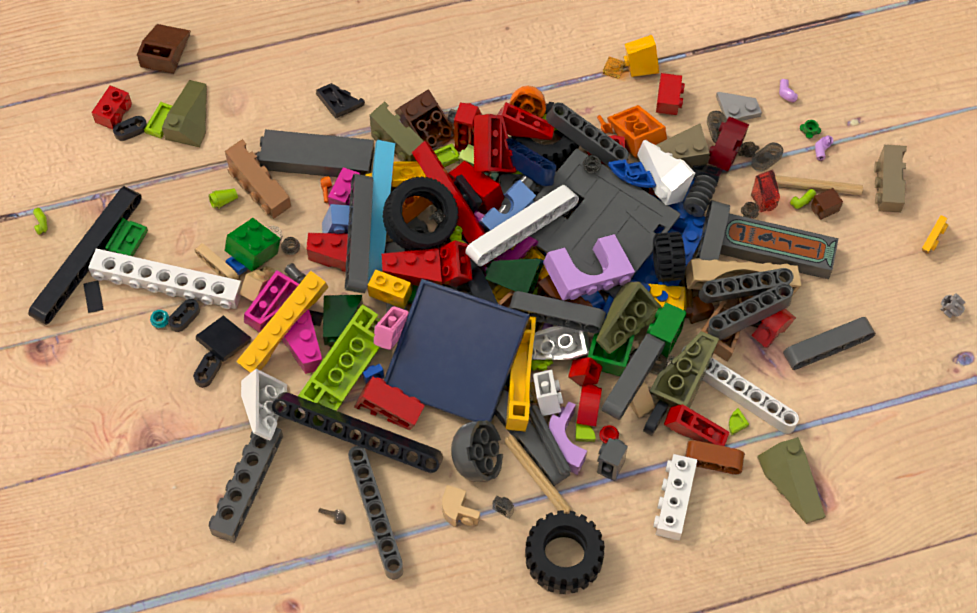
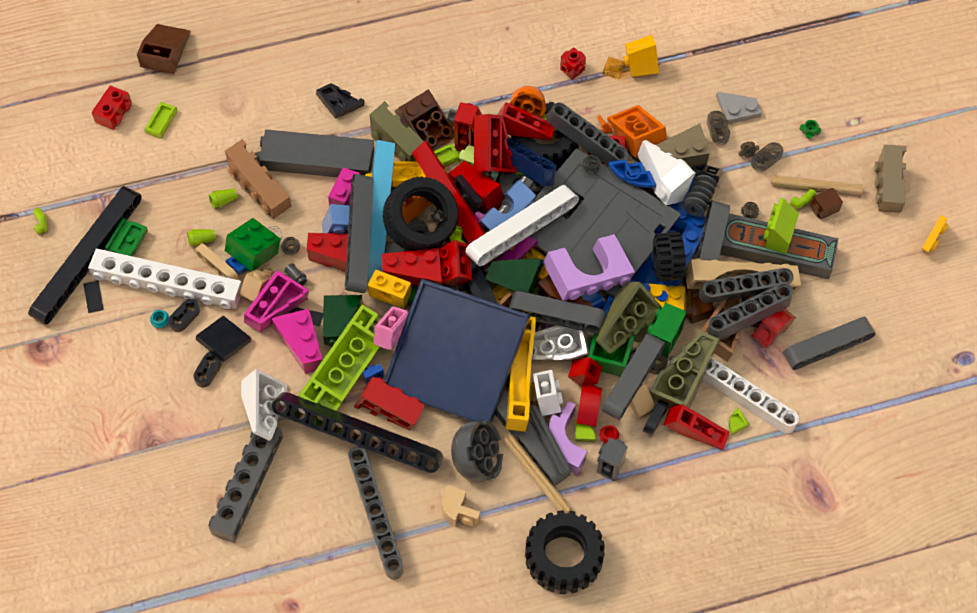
black beam [113,116,147,141] -> none
olive wedge [162,80,207,148] -> none
yellow arch [236,271,328,373] -> none
clear smoke hand [318,508,346,524] -> none
orange hand [320,176,332,203] -> none
clear smoke plate [492,496,514,519] -> none
lime plant [531,360,553,371] -> none
white brick [653,454,697,541] -> none
red brick [656,73,685,115] -> none
dark orange beam [685,440,745,475] -> none
dark red brick [708,116,750,172] -> none
clear red slope [751,169,780,212] -> none
olive wedge [757,437,825,524] -> none
lavender arm [779,79,798,102] -> none
lavender arm [815,135,834,161] -> none
light grey gear [940,293,966,318] -> none
none -> lime cone [187,229,216,247]
none -> red brick [560,47,586,80]
none -> lime slope [763,197,799,254]

